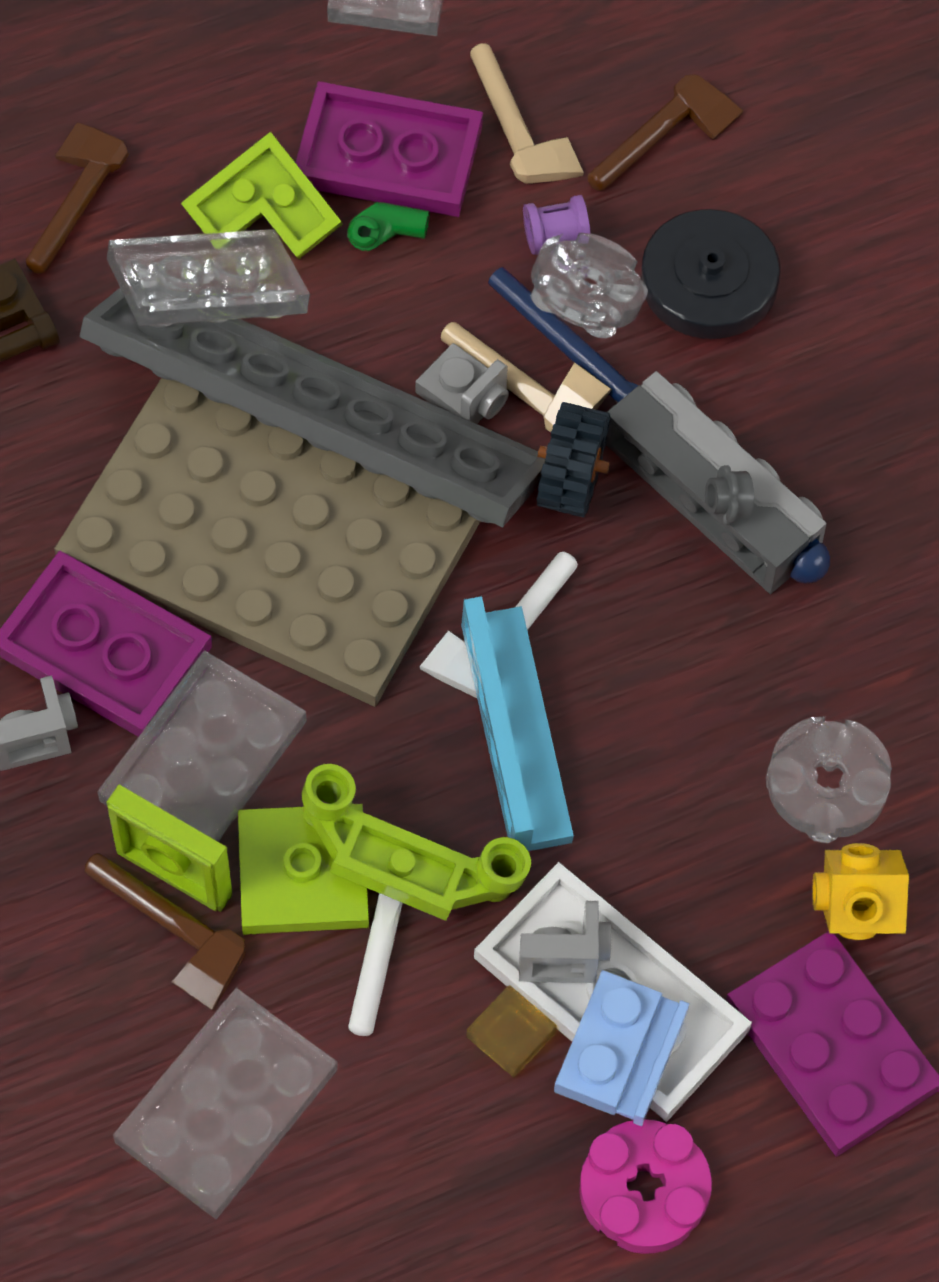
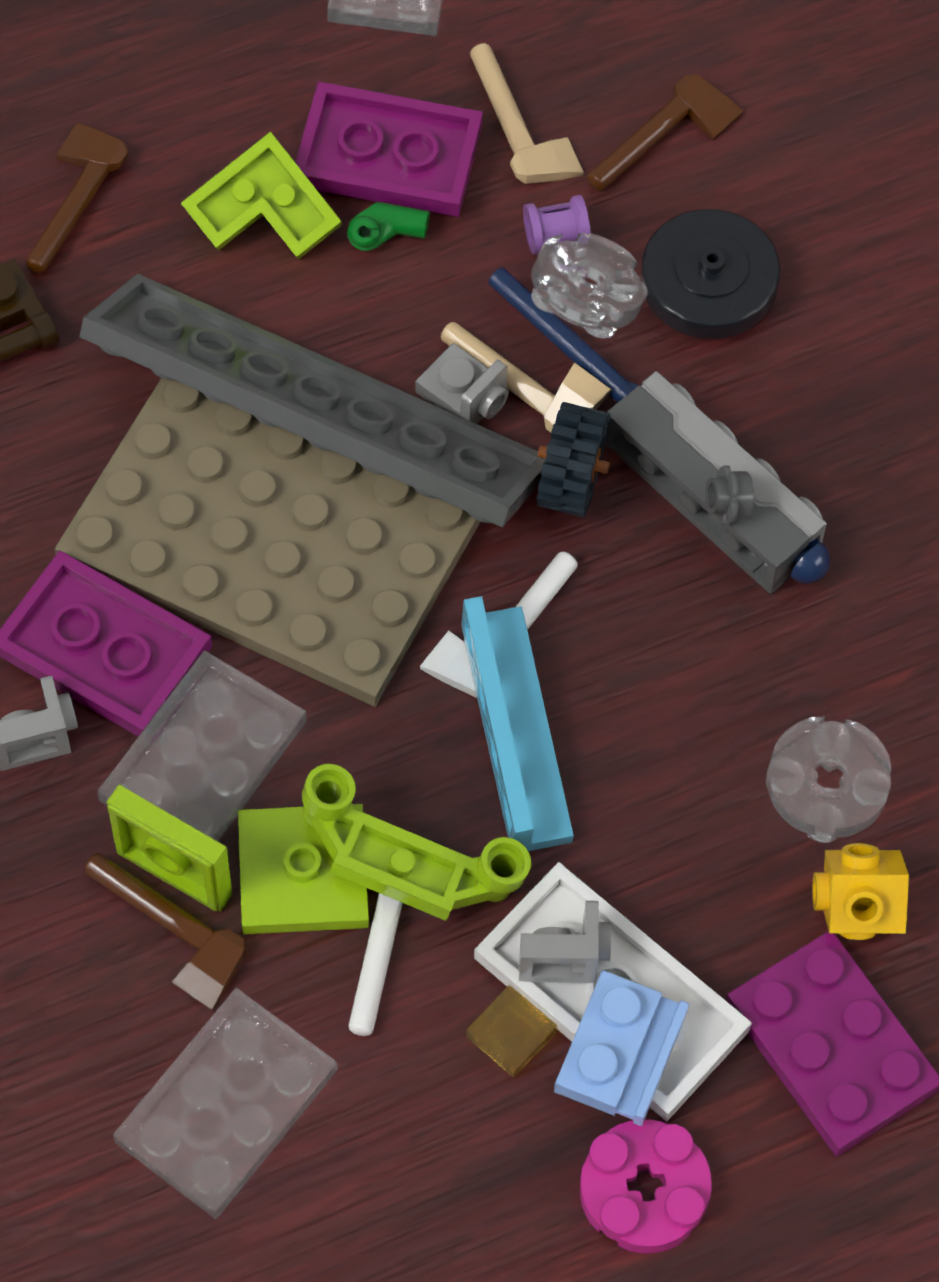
clear plate [107,229,310,327] -> none

